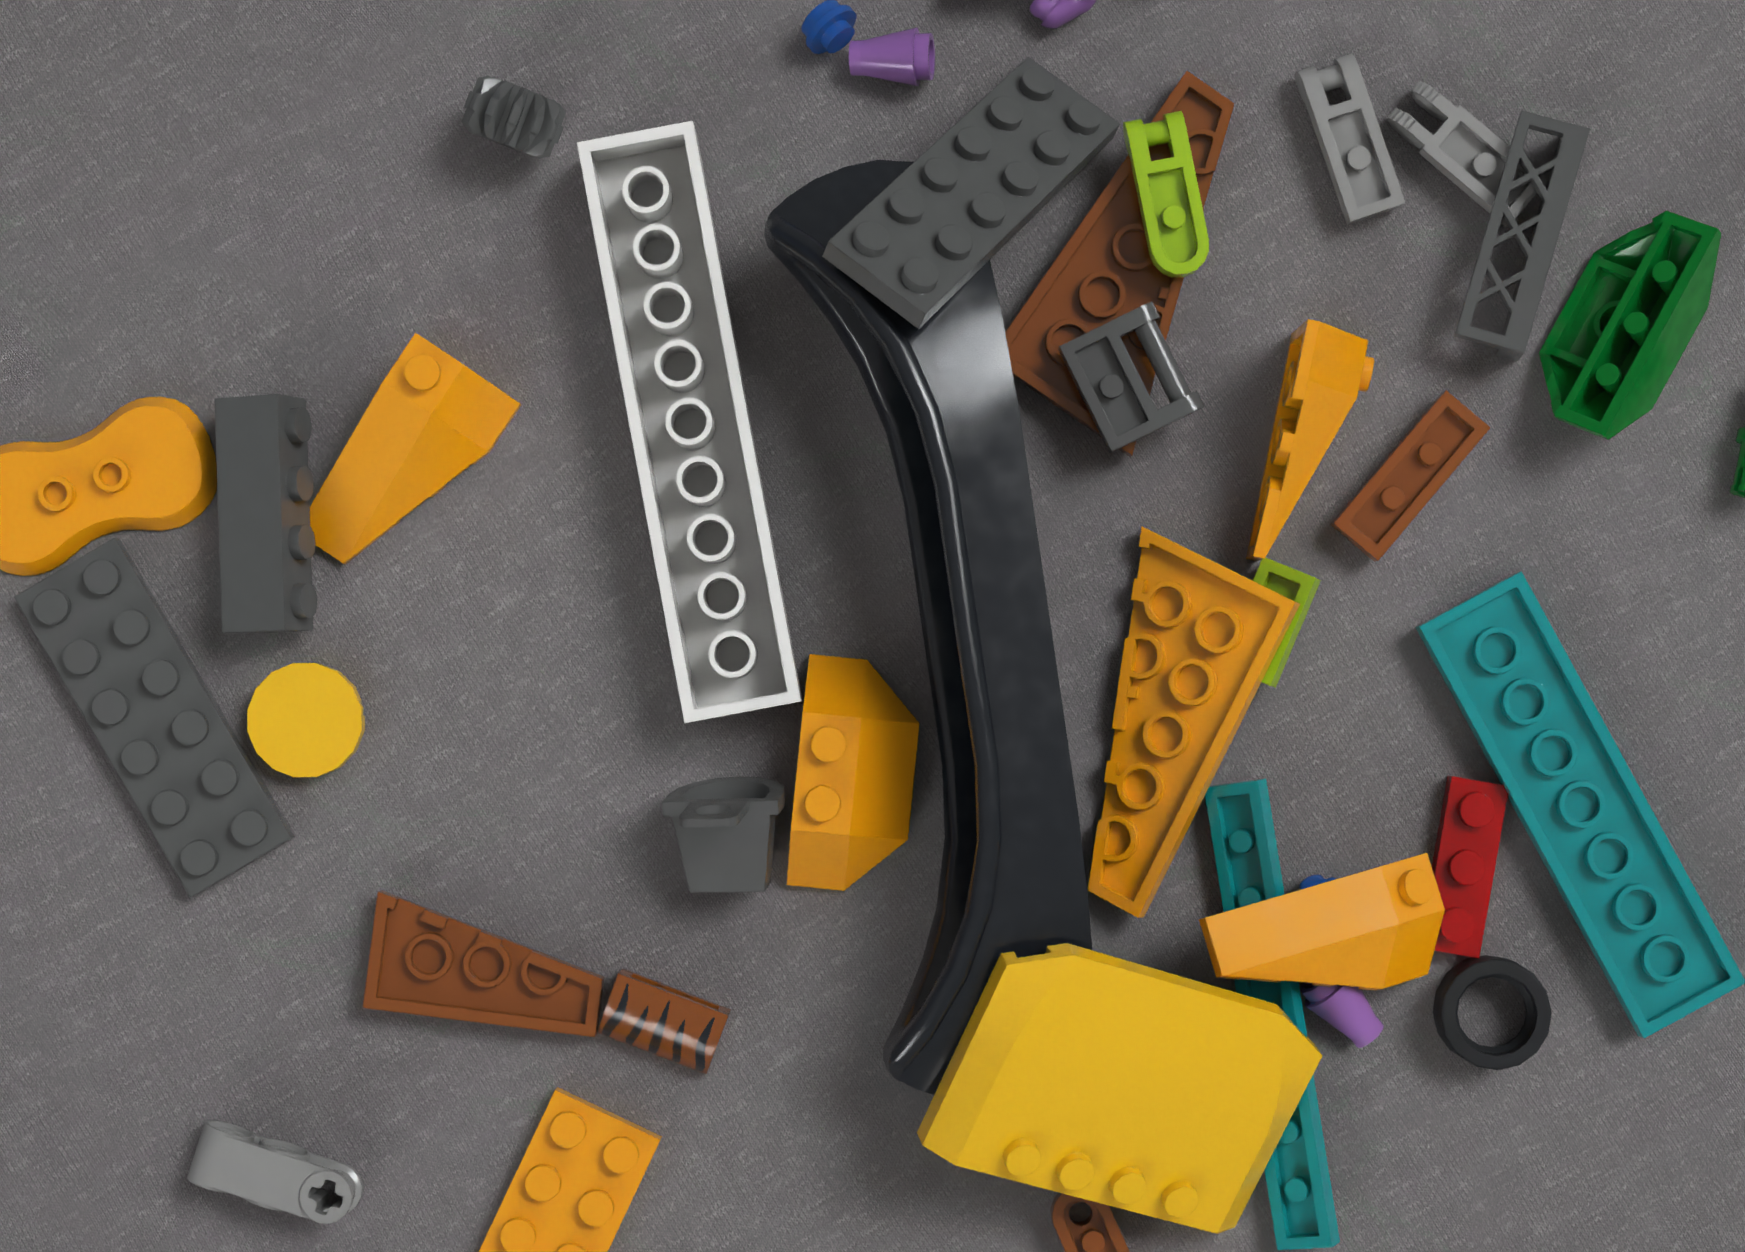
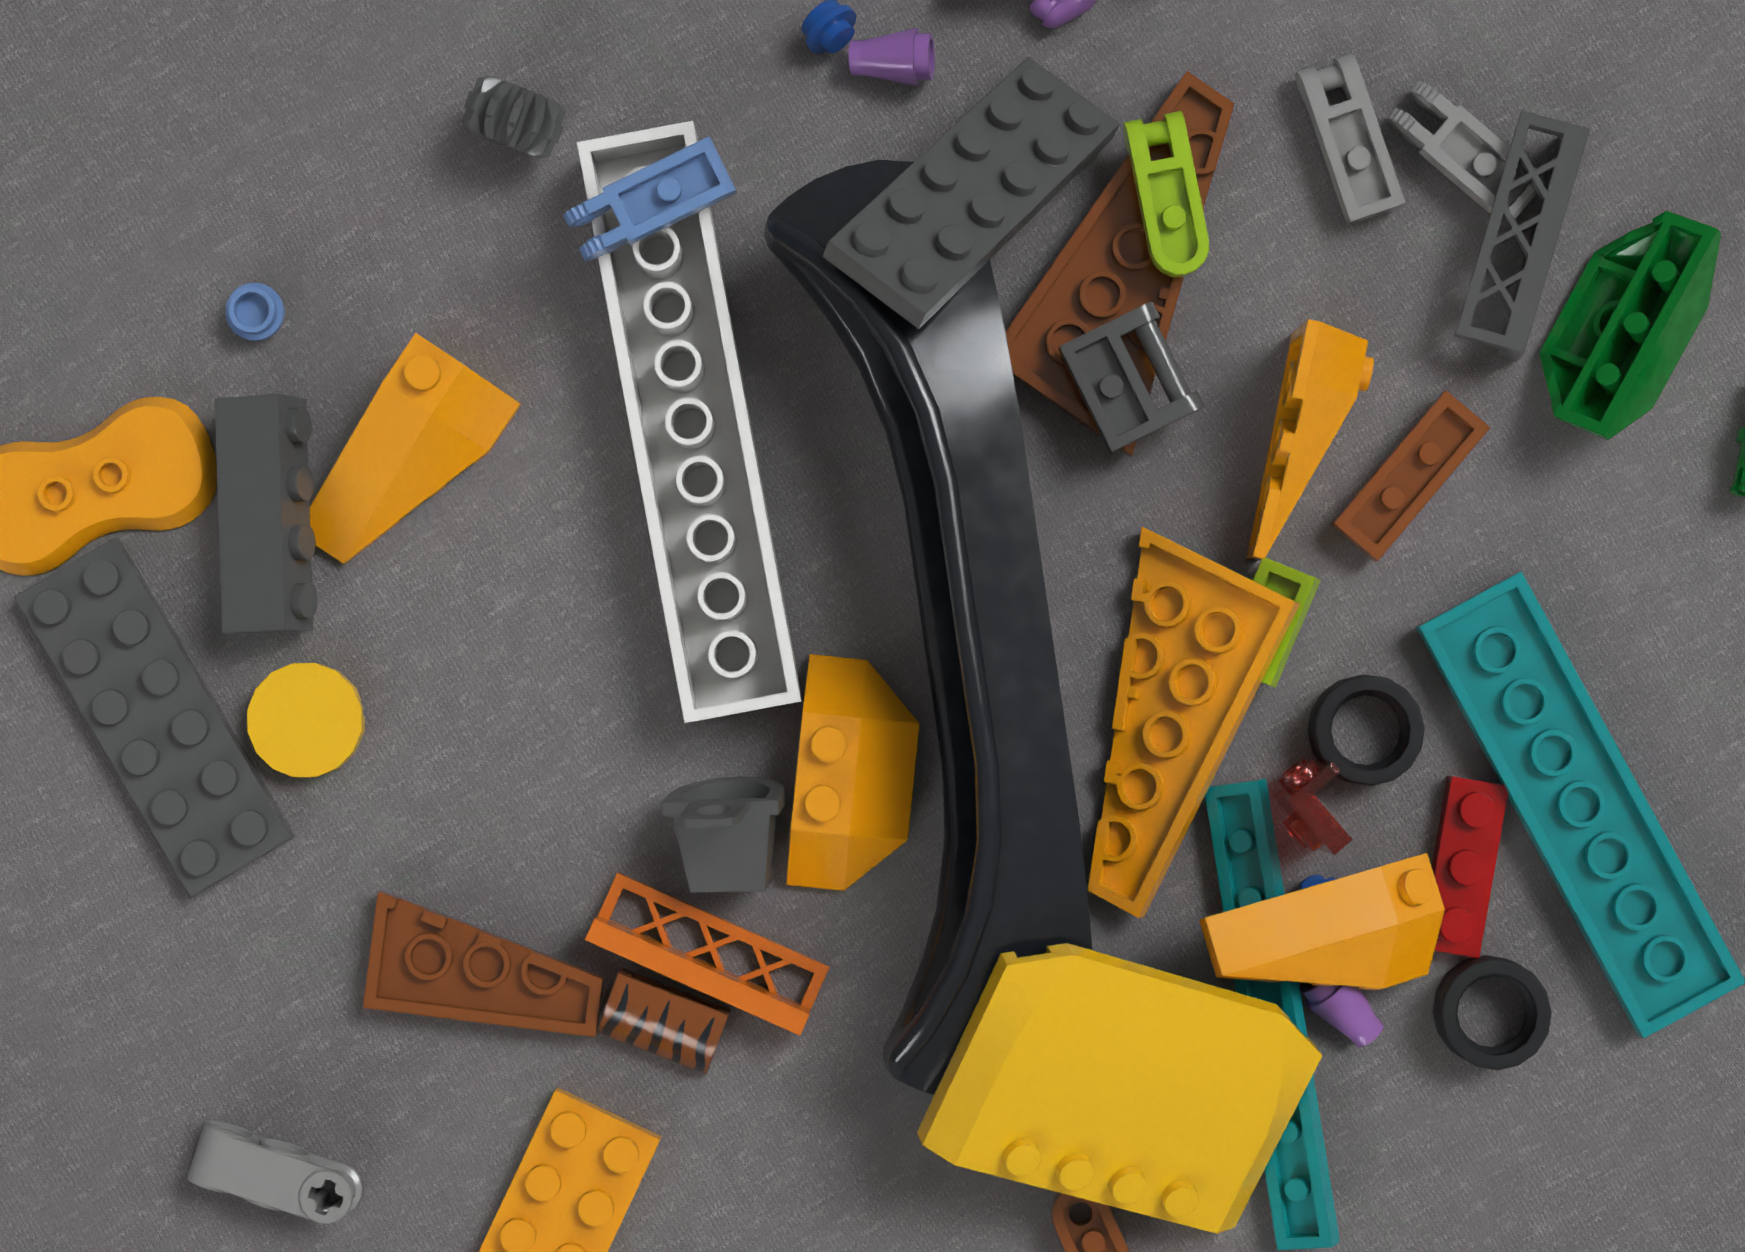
none -> medium blue plate [225,283,285,341]
none -> medium blue hinge [563,137,737,261]
none -> orange fence [585,872,830,1036]
none -> clear red bracket [1273,758,1352,855]
none -> black tyre [1308,675,1425,786]

